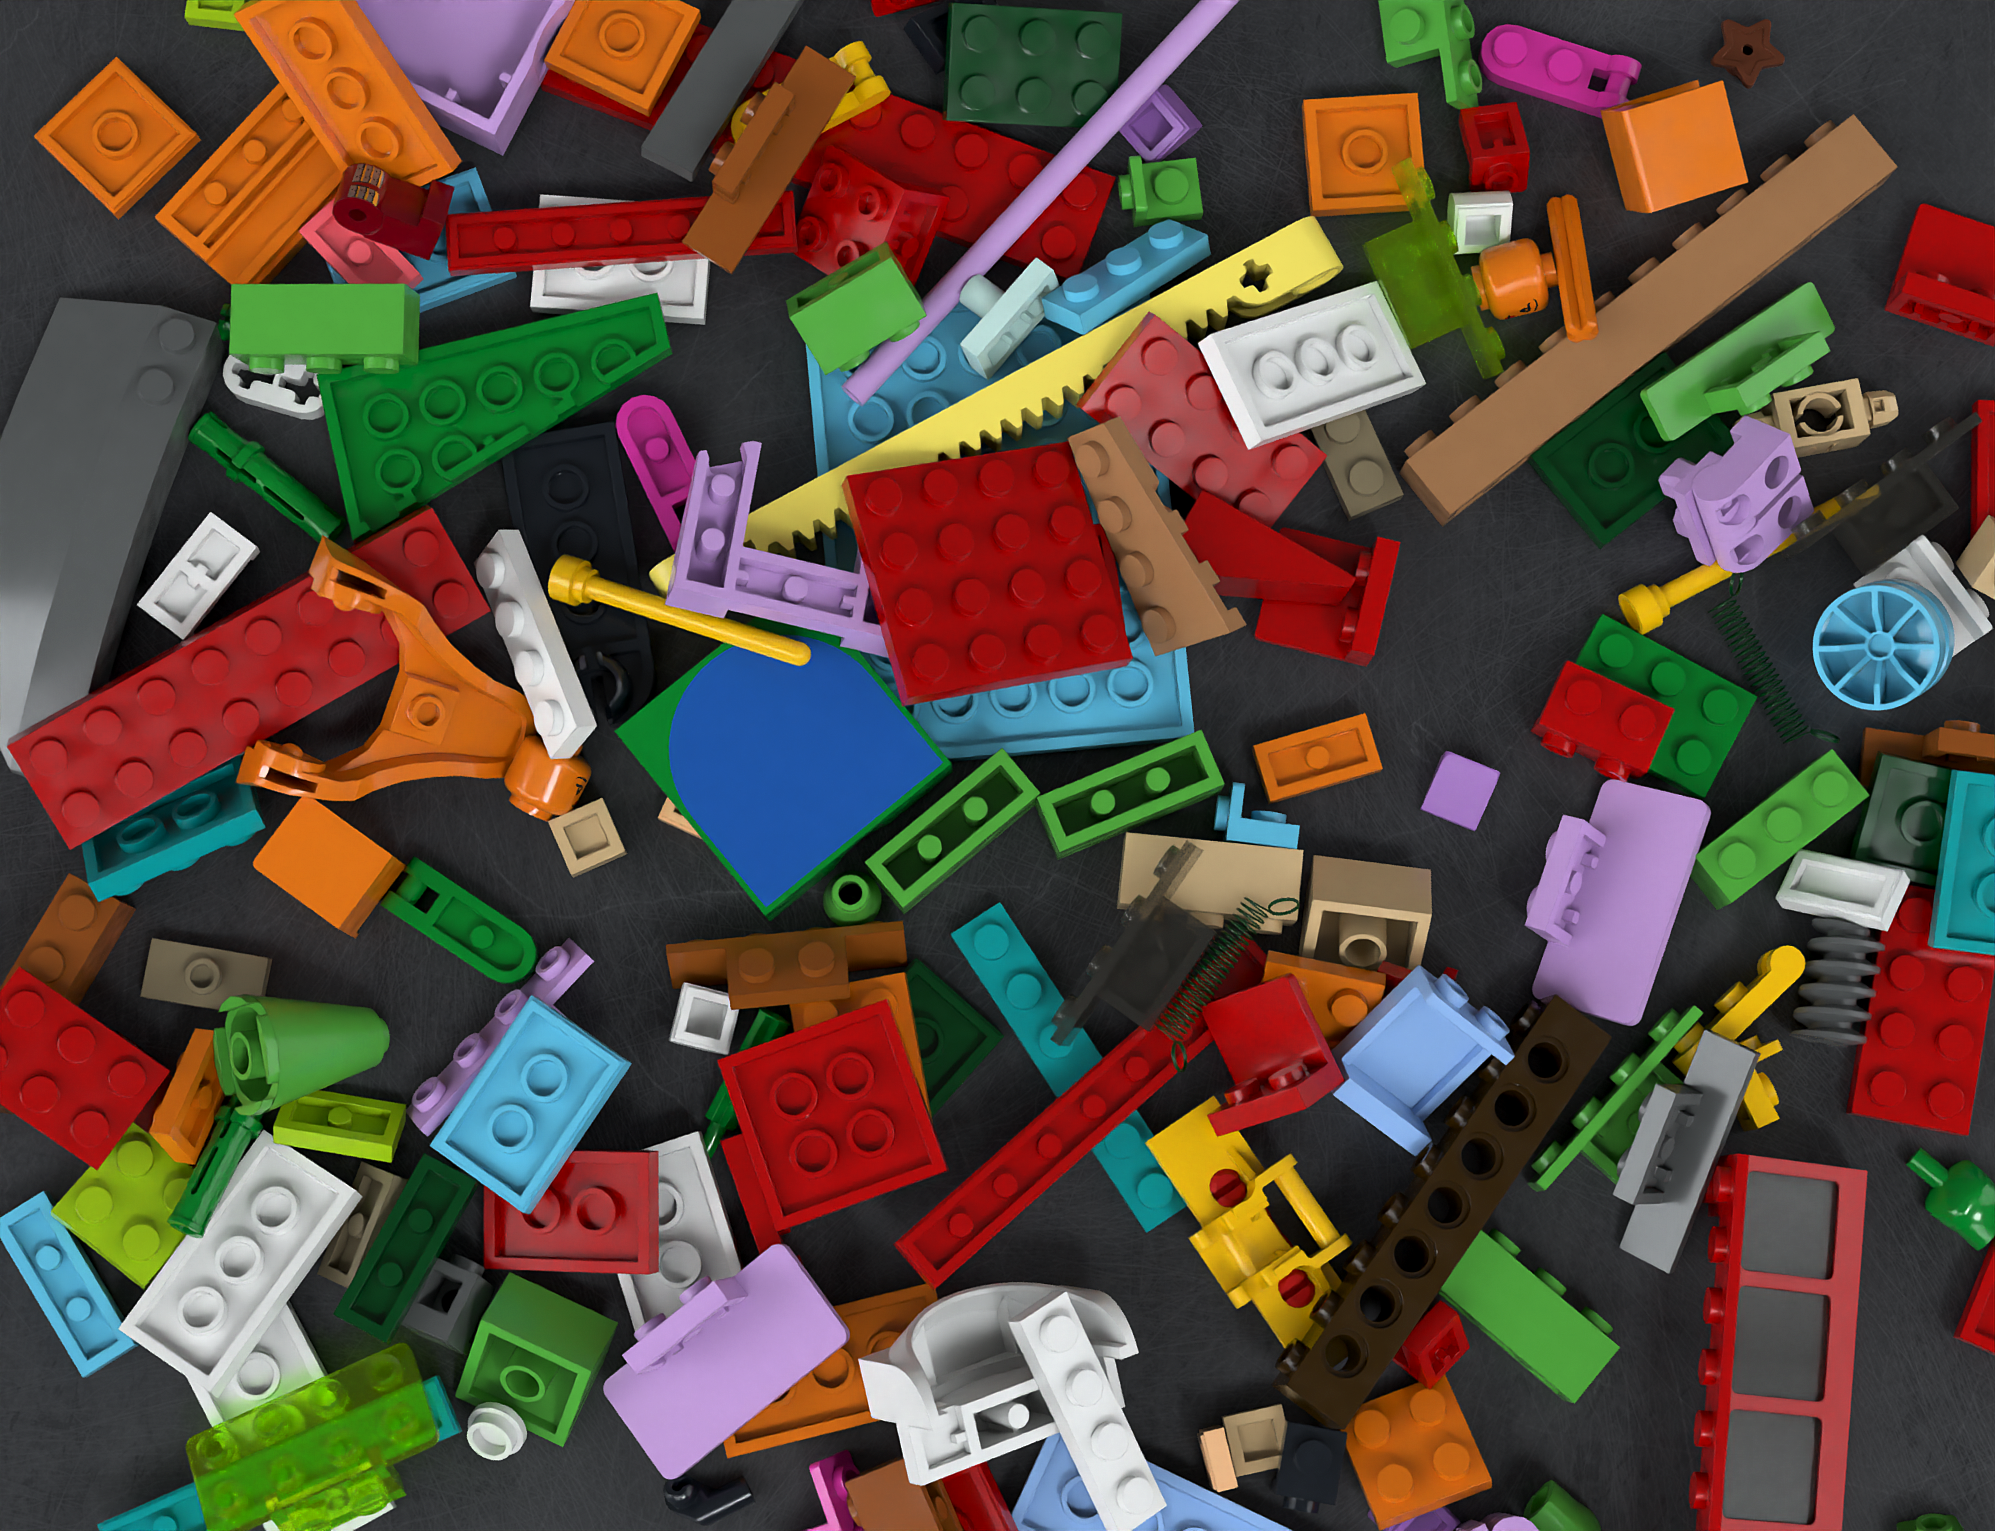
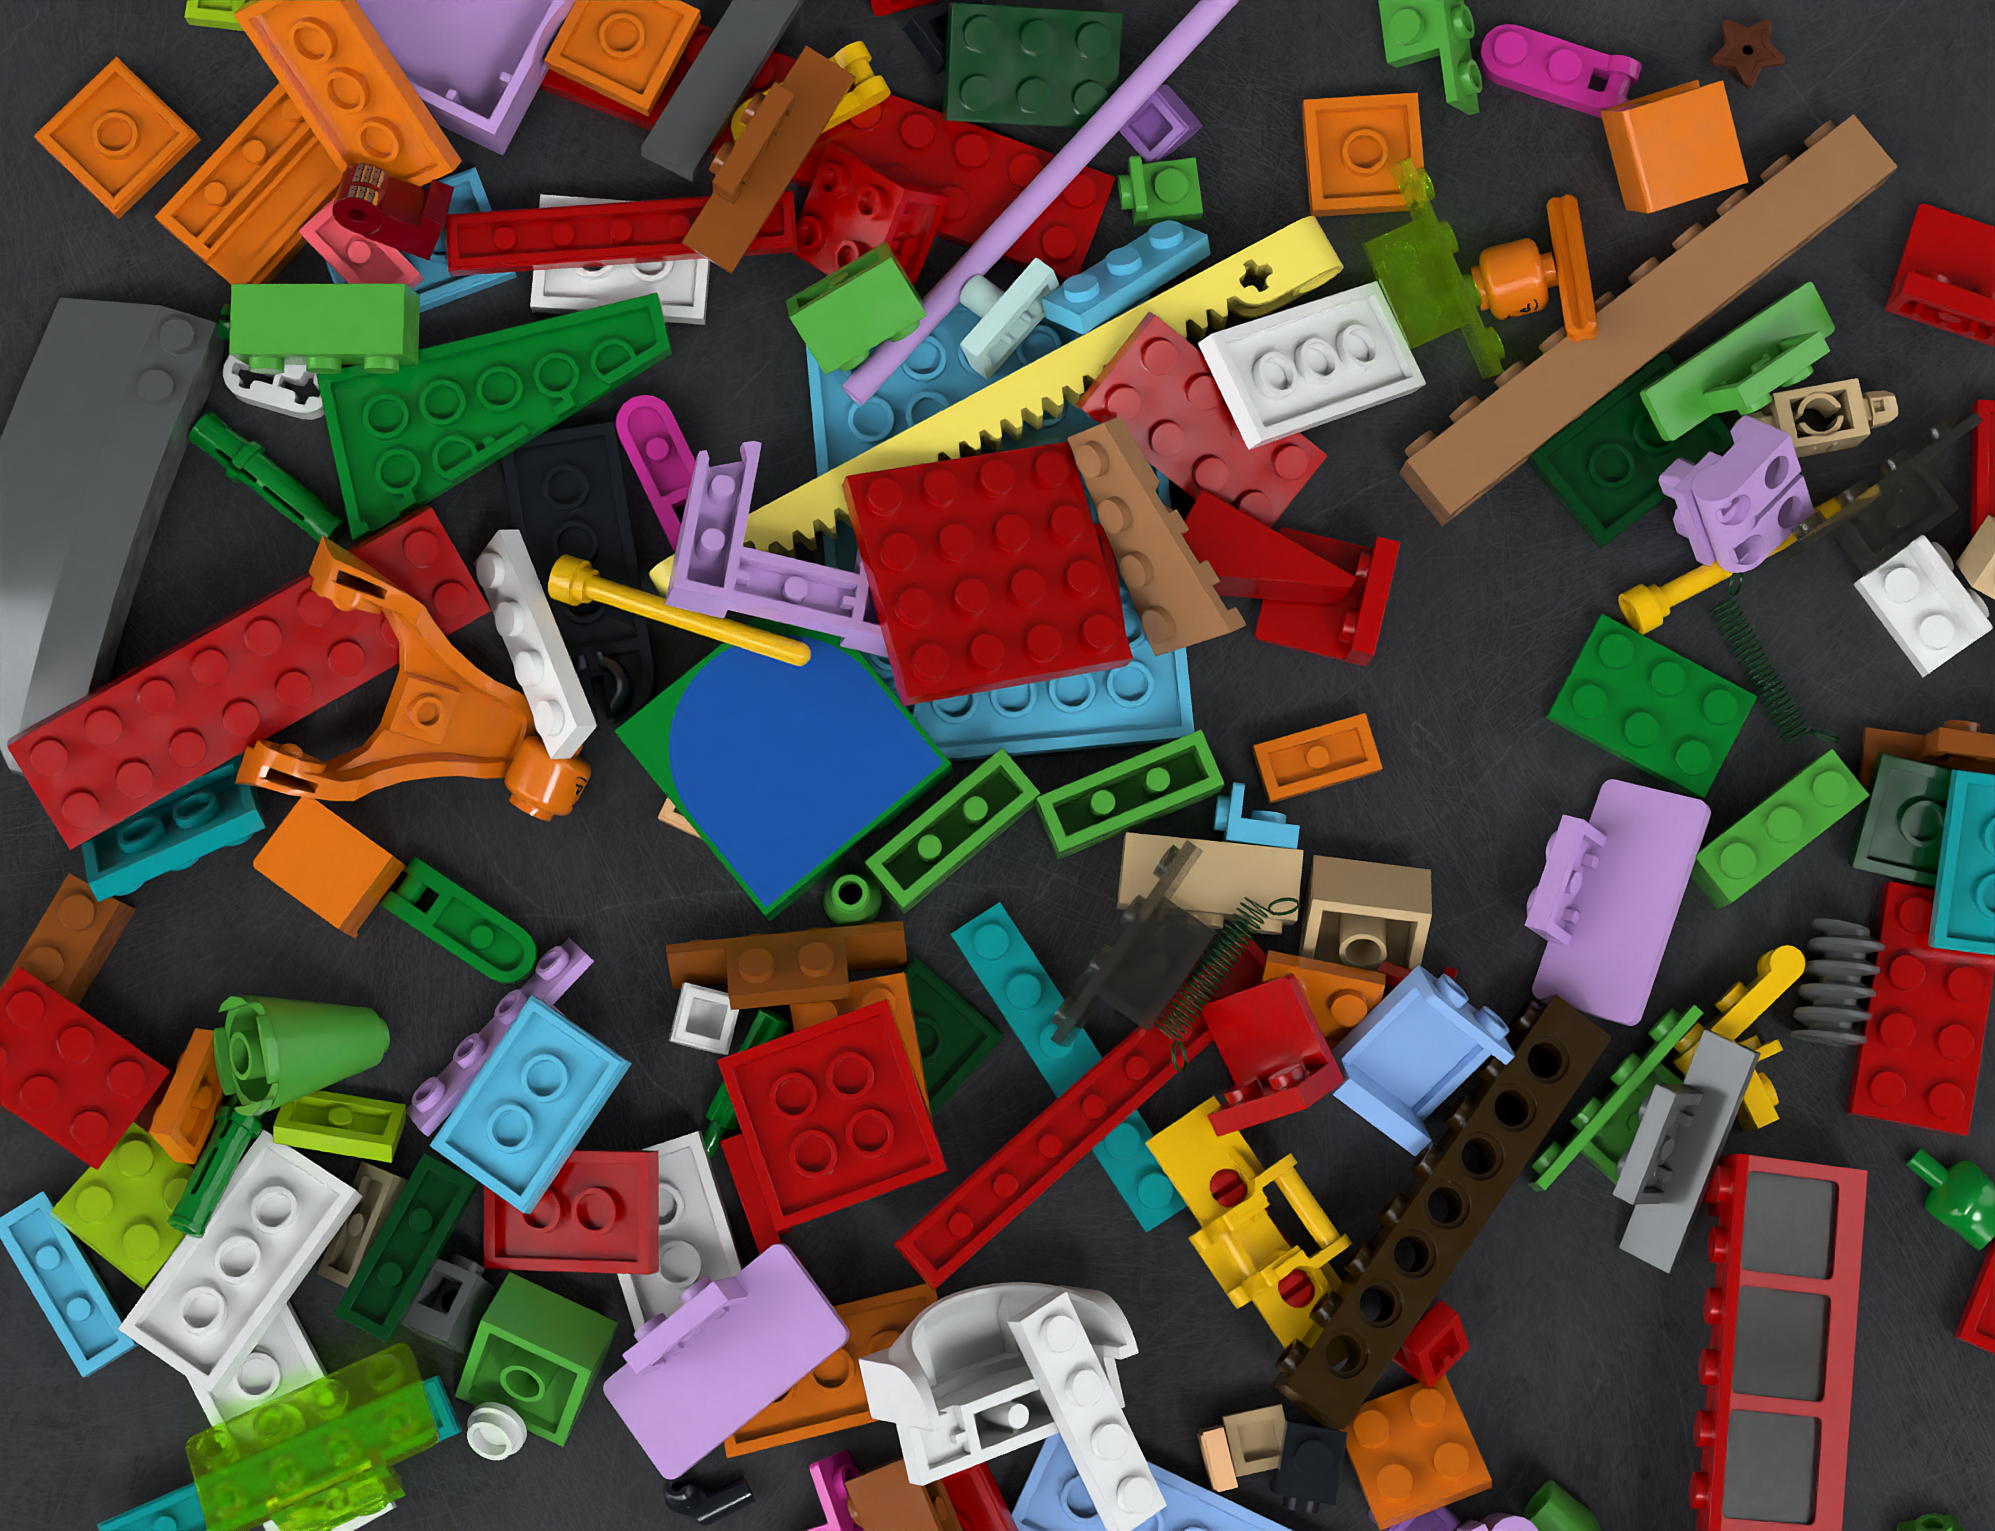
white hinge [137,512,260,641] -> none
dark tan plate [140,938,272,1012] -> none
tan plate [548,798,627,878] -> none
dark tan plate [1307,410,1404,522] -> none
medium lavender slope [1420,751,1501,831] -> none
bright green brick [1438,1228,1620,1403] -> none
white brick [1447,190,1513,254] -> none
red bracket [1459,102,1530,193] -> none
red bracket [1531,660,1675,782] -> none
white tile [1776,849,1910,931] -> none
medium azure wheel [1813,579,1955,710] -> none

